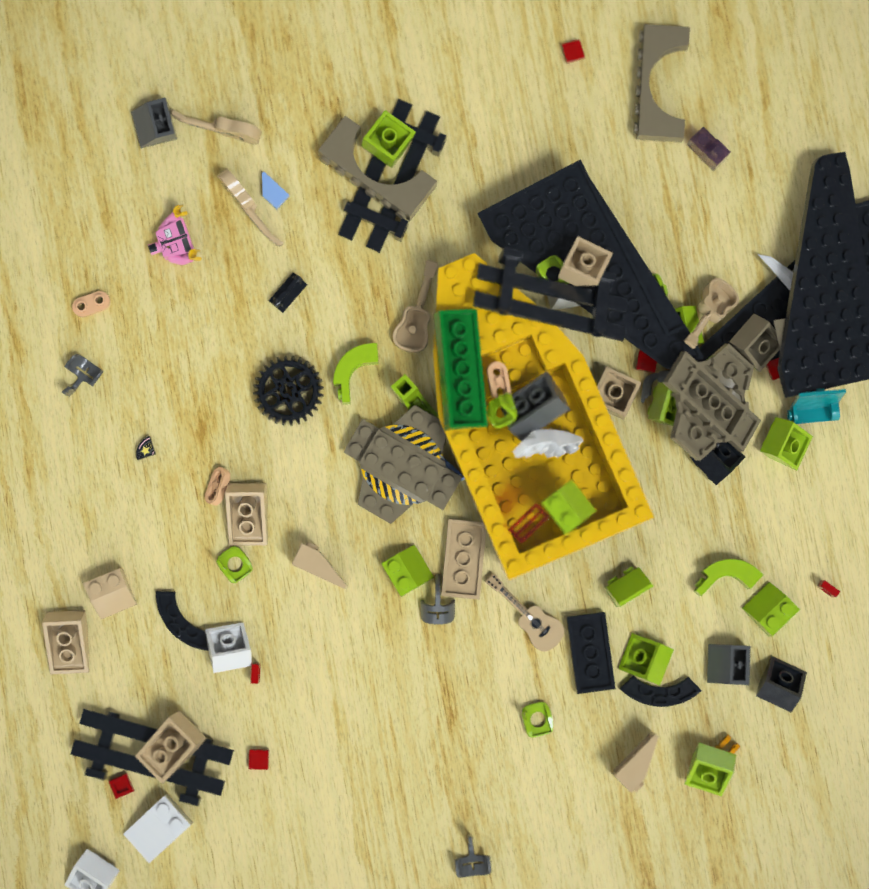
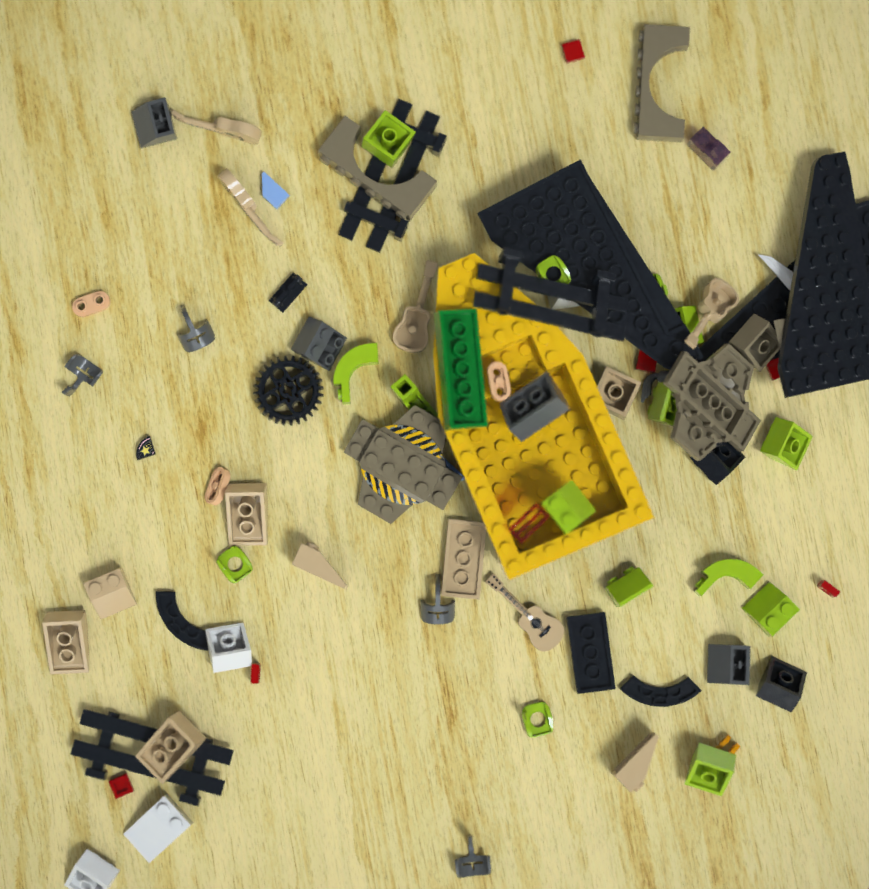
bright pink torso [148,205,202,265] -> none
red tile [249,749,269,770] -> none
lime slope [381,545,434,597] -> none
lime piece [487,392,517,428] -> none
white slope [513,429,584,458] -> none
tan slope [558,237,613,286] -> none
lime slope [618,633,674,685] -> none
teal door [787,388,846,424] -> none
none -> dark grey helmet [177,305,215,352]
none -> dark grey slope [291,317,347,371]

